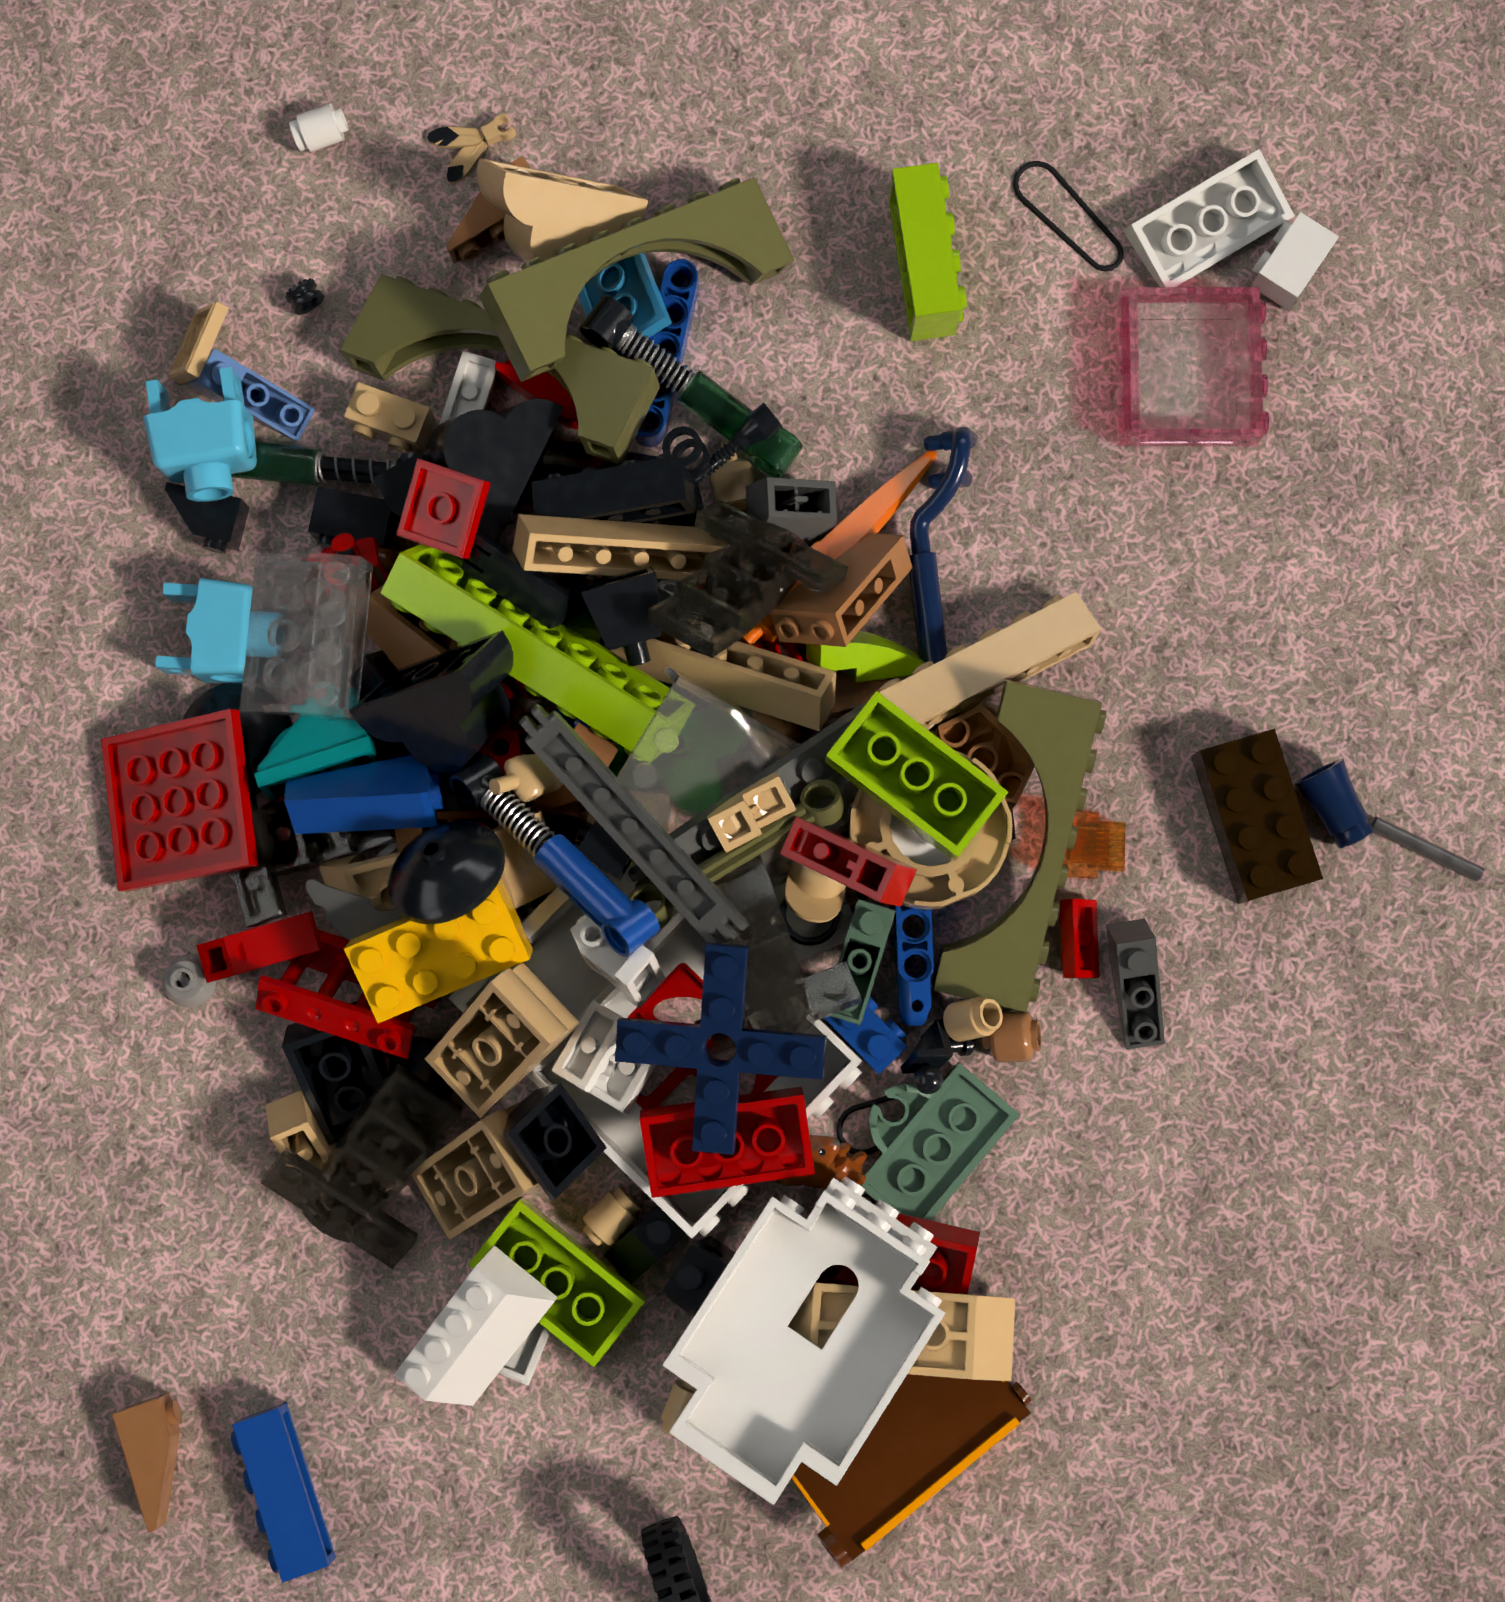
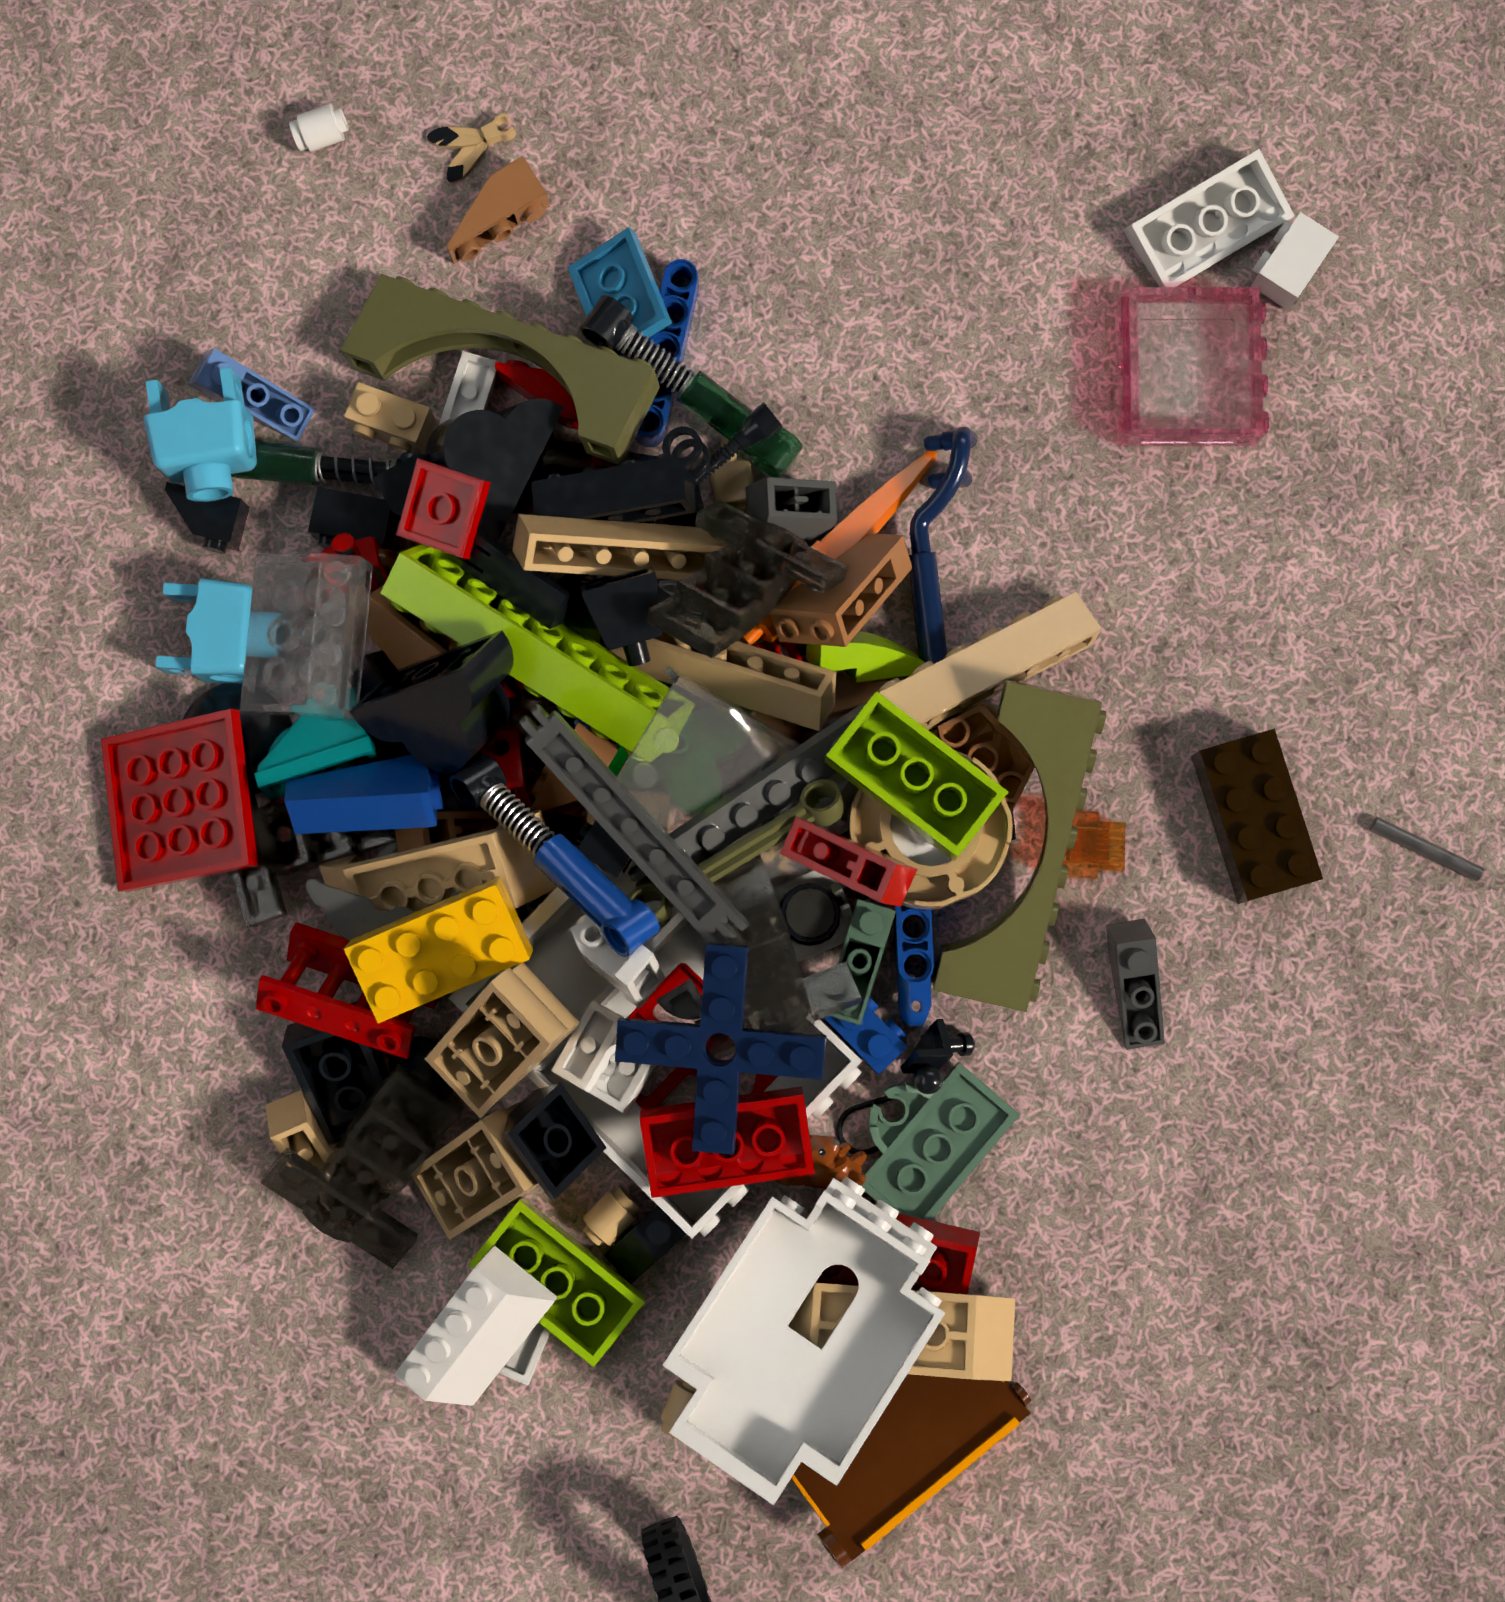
medium nougat slope [112,1392,182,1533] -> none
light grey cone [163,954,217,1008] -> none
tan tile [168,301,229,384] -> none
red slope [196,911,323,983] -> none
blue brick [231,1402,336,1583] -> none
black bush [285,278,324,315] -> none
black dish [388,820,505,924] -> none
tan brick [477,158,648,262] -> none
olive arch [479,177,795,382] -> none
tan piece [489,753,563,803] -> none
black torso [662,1236,736,1317] -> none
tan slope [707,771,796,853] -> none
tan cap [784,860,846,923] -> none
lime brick [888,162,967,341] -> none
tan brick [943,996,1003,1042] -> none
medium nougat head [982,1010,1041,1062] -> none
black piece [1013,161,1124,272] -> none
red plate [1059,899,1100,979] -> none
dark blue plant [1294,758,1373,849] -> none
none -> dark grey tile [656,979,702,1020]

